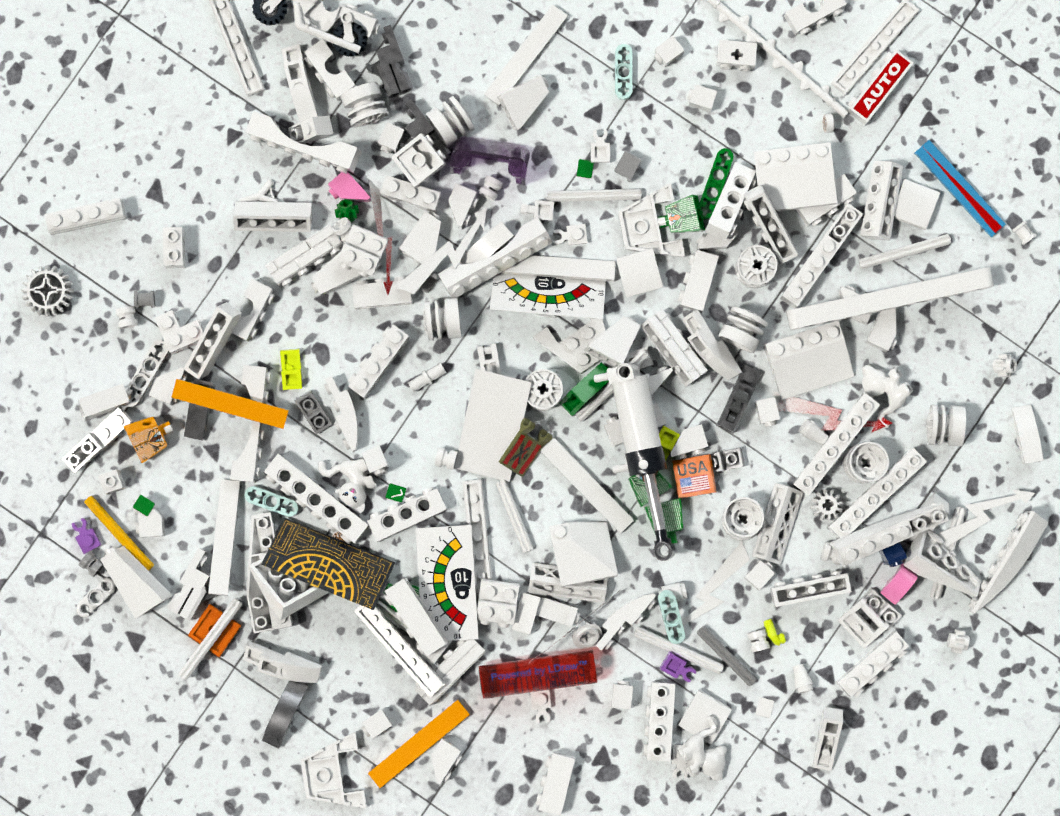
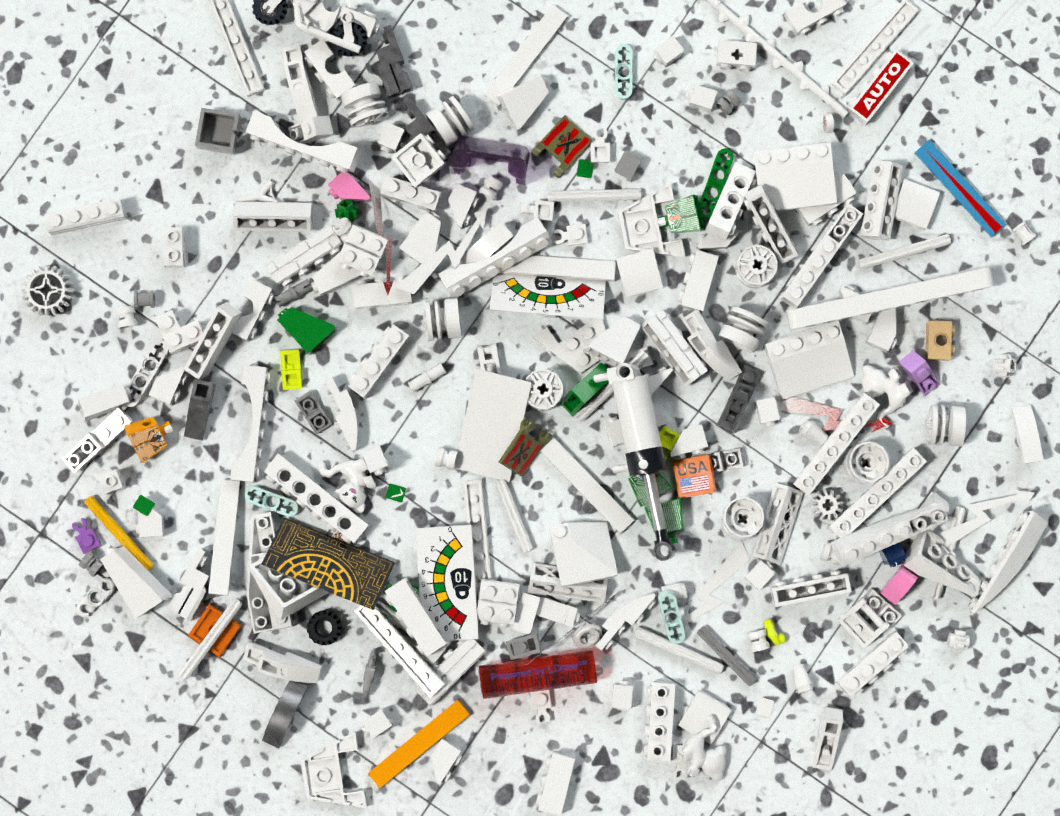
light orange tile [171,379,289,429] -> none
white brick [367,487,447,542] -> none
medium lavender plate [659,651,696,682] -> none
none -> light grey piece [195,108,241,155]
none -> light grey pin [274,279,313,308]
none -> green slope [277,307,338,355]
none -> black tyre [307,611,342,645]
none -> light grey piece [363,649,377,697]
none -> light grey slope [506,633,543,660]
none -> flag [531,115,593,178]
none -> light grey wheel [715,89,742,115]
none -> lavender slope [899,350,939,396]
none -> tan brick [925,321,955,361]

